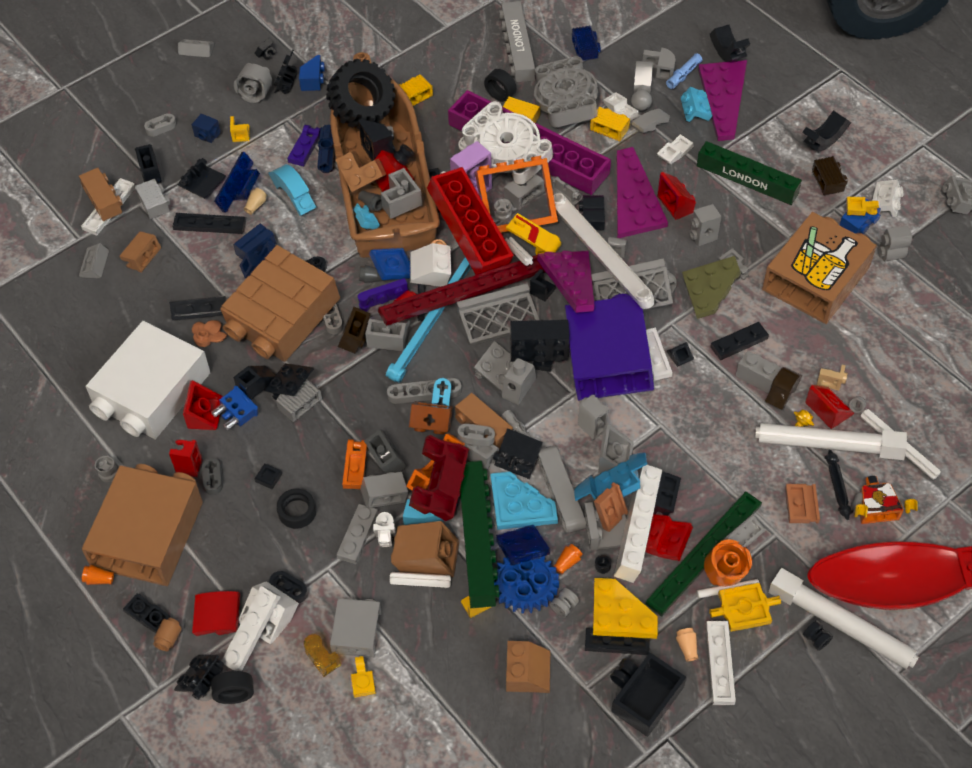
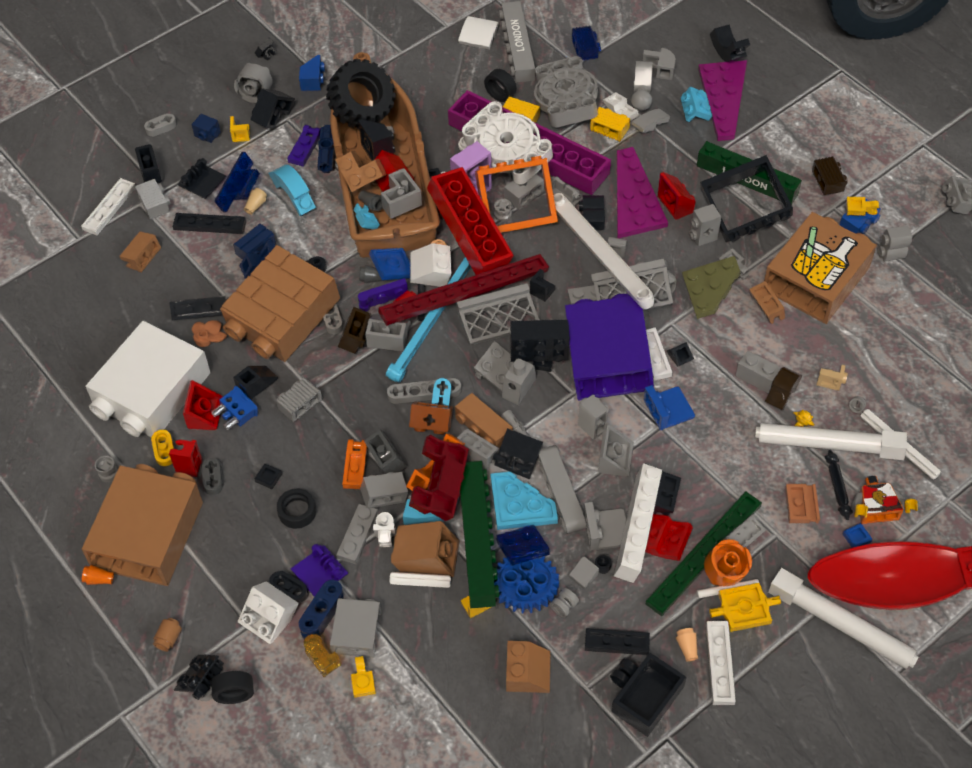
medium nougat brick [79,168,123,221] -> none
light grey slope [79,243,109,278] -> none
black slope [123,593,171,633] -> none
light grey slope [178,39,214,57] -> none
red slope [192,591,240,636] -> none
white plate [221,586,281,671] -> none
black hinge [264,363,314,400] -> none
black hinge [274,49,297,94] -> none
black wheel [393,144,415,166] -> none
yellow brick [399,74,433,106] -> none
light grey beam [457,424,495,446] -> none
white axle [505,237,533,266] -> none
yellow door [506,213,561,255] -> none
magenta wing [537,250,594,313] -> none
orange cone [553,544,583,575] -> none
dark azure piece [574,453,648,501] -> none
yellow plate [593,578,658,639] -> none
nougat plate [594,482,628,532] -> none
white slope [657,134,694,164] -> none
light blue pin [666,53,702,89] -> none
black plate [710,322,769,361] -> none
black arch [802,110,852,151] -> none
black wheel [803,620,833,651] -> none
red slope [805,385,854,429] -> none
white bracket [872,180,903,217] -> none
none -> yellow plate [151,430,174,466]
none -> black brick [250,88,295,129]
none -> dark purple hinge [290,544,348,597]
none -> dark blue piece [299,580,344,642]
none -> white slope [458,16,499,50]
none -> light grey slope [569,556,599,589]
none -> blue bracket [644,385,695,430]
none -> black window [700,155,793,242]
none -> medium nougat hinge [749,281,785,324]
none -> blue tile [843,523,872,548]

